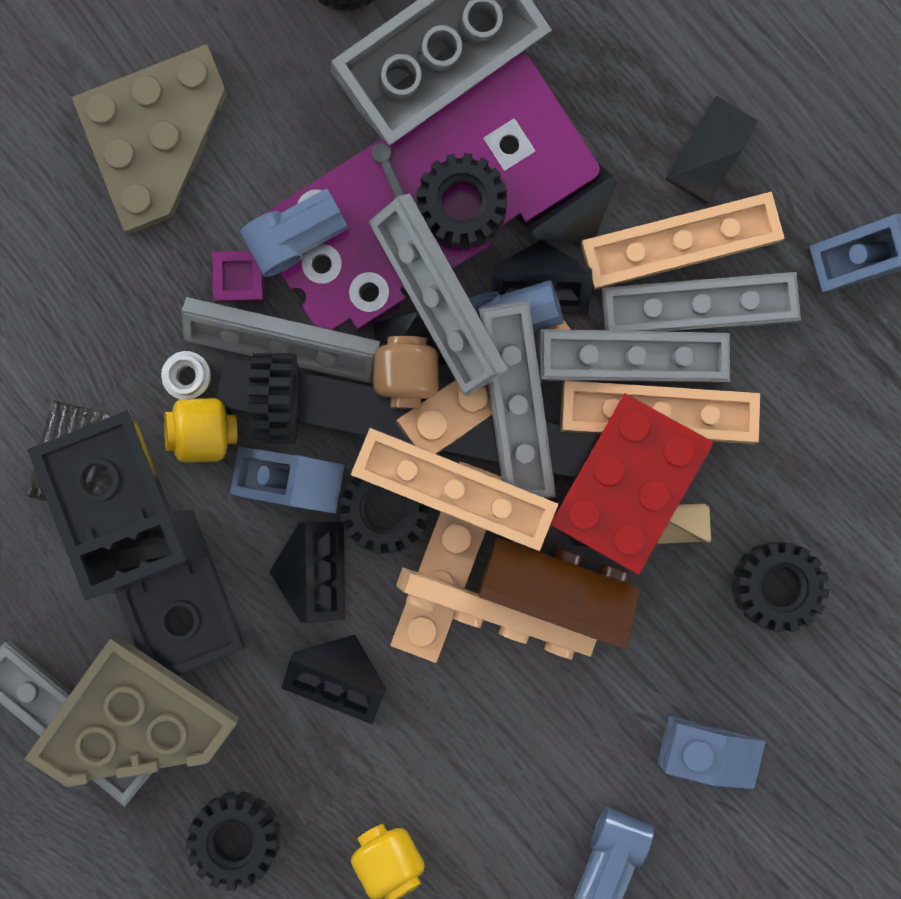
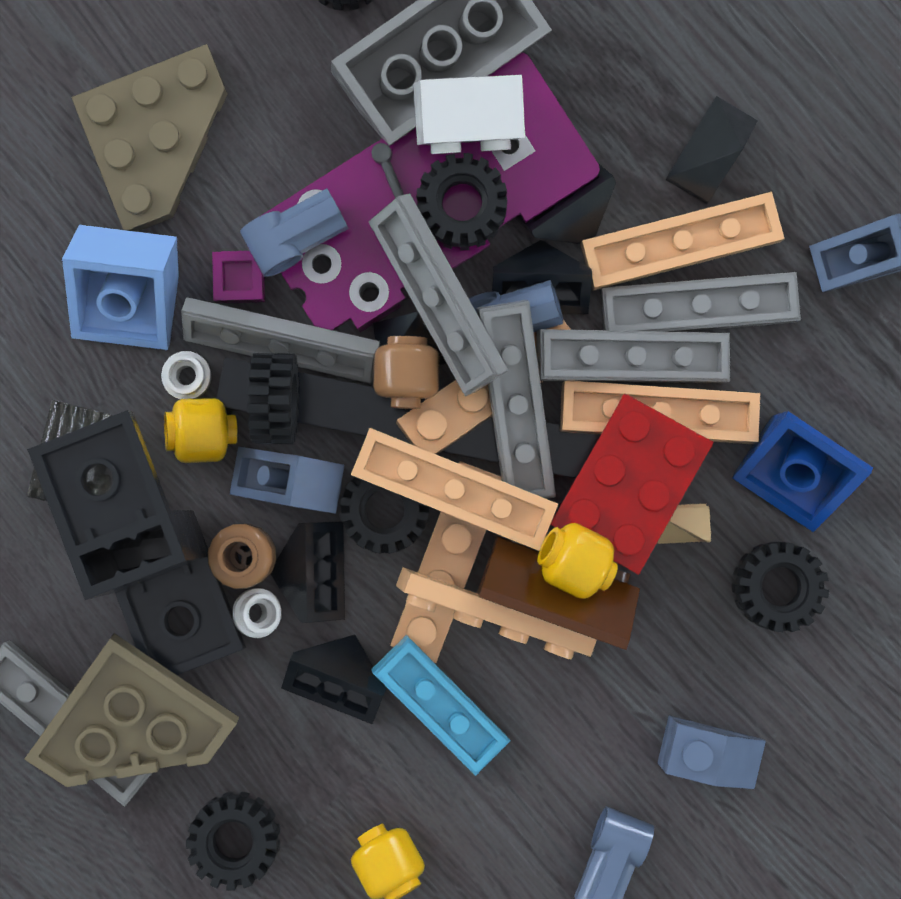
none -> light blue slope [62,225,179,350]
none -> medium nougat head [208,524,276,589]
none -> white plate [232,588,281,638]
none -> medium azure tile [371,635,511,776]
none -> white brick [414,75,525,154]
none -> yellow head [537,523,618,599]
none -> blue slope [732,411,873,532]

